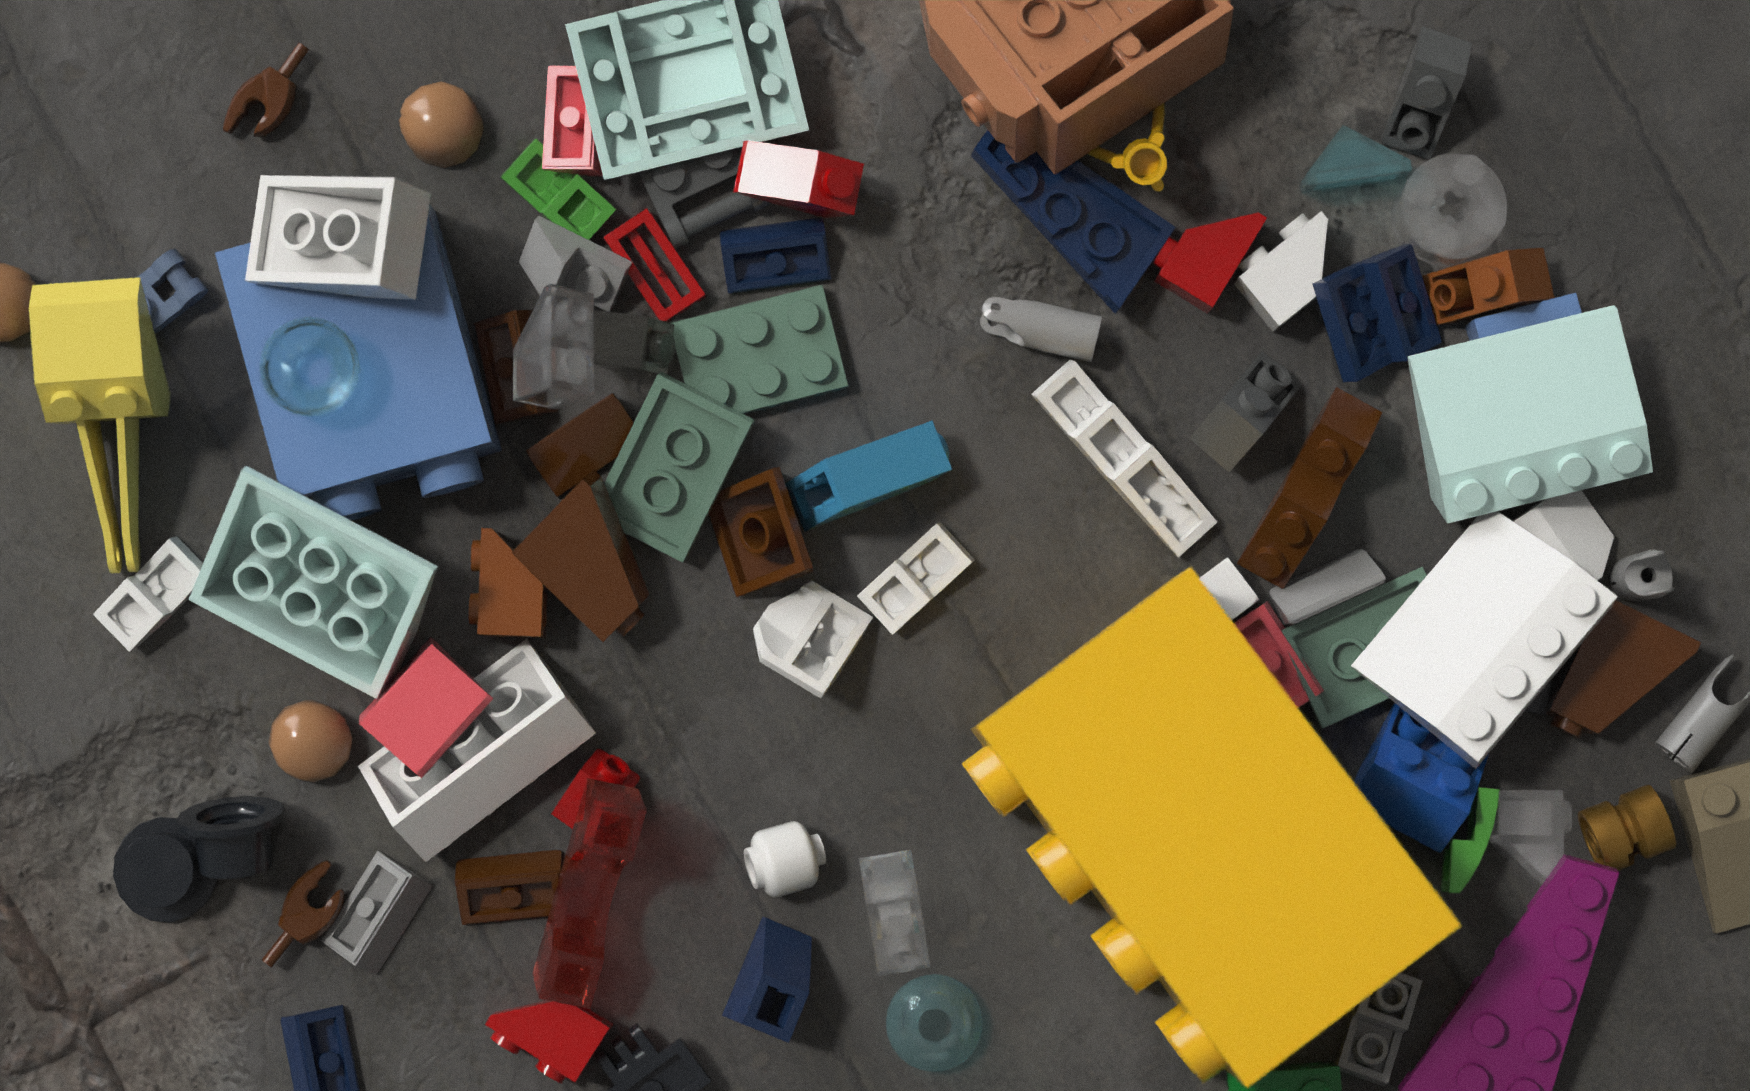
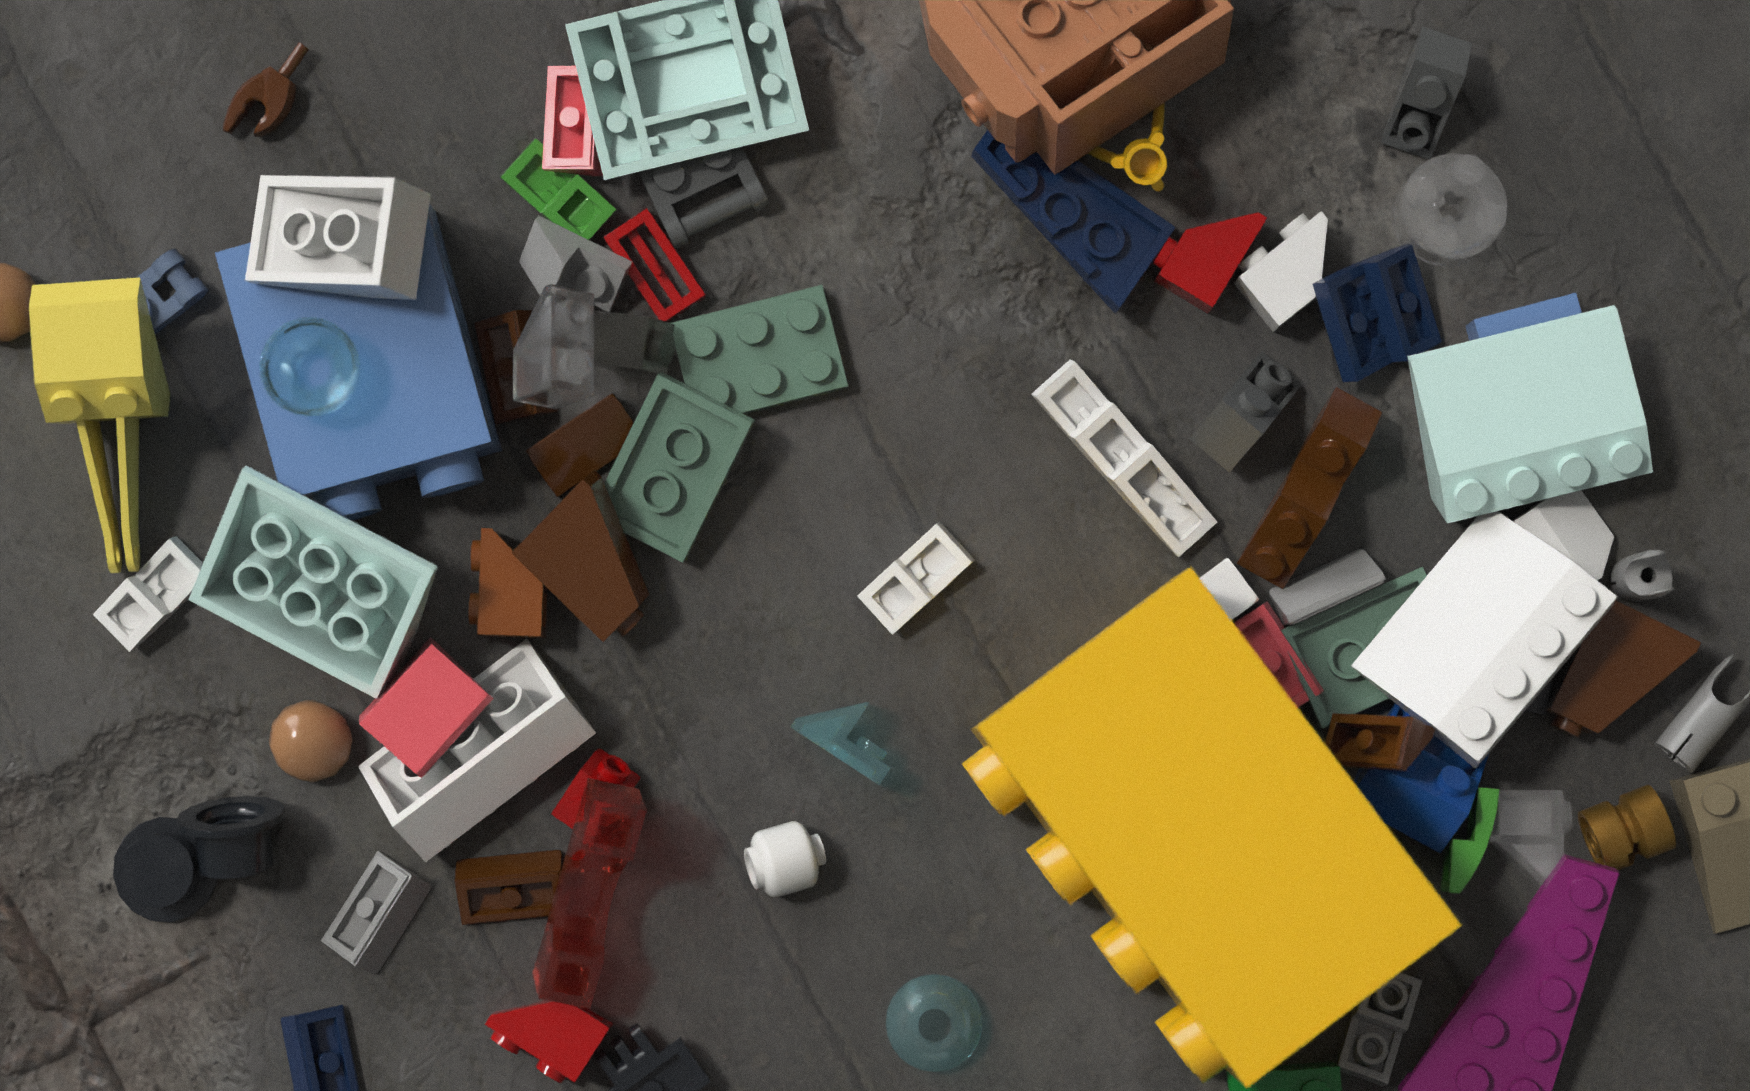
reddish brown hand [262,860,345,968] -> none
medium nougat hair [399,81,484,168] -> none
reddish brown slope [709,467,814,597] -> none
dark blue slope [720,218,831,294] -> none
dark blue slope [722,916,812,1043] -> none
slope [733,140,864,218] -> none
white slope [753,581,873,698] -> none
dark azure slope [785,420,952,532] -> none
clear slope [859,850,931,976] -> none
light grey piece [980,297,1102,362] -> none
clear light blue slope [1300,125,1412,193] -> none
dark orange slope [1422,247,1554,326] -> none
none -> clear light blue slope [790,702,891,785]
none -> reddish brown slope [1325,713,1436,771]

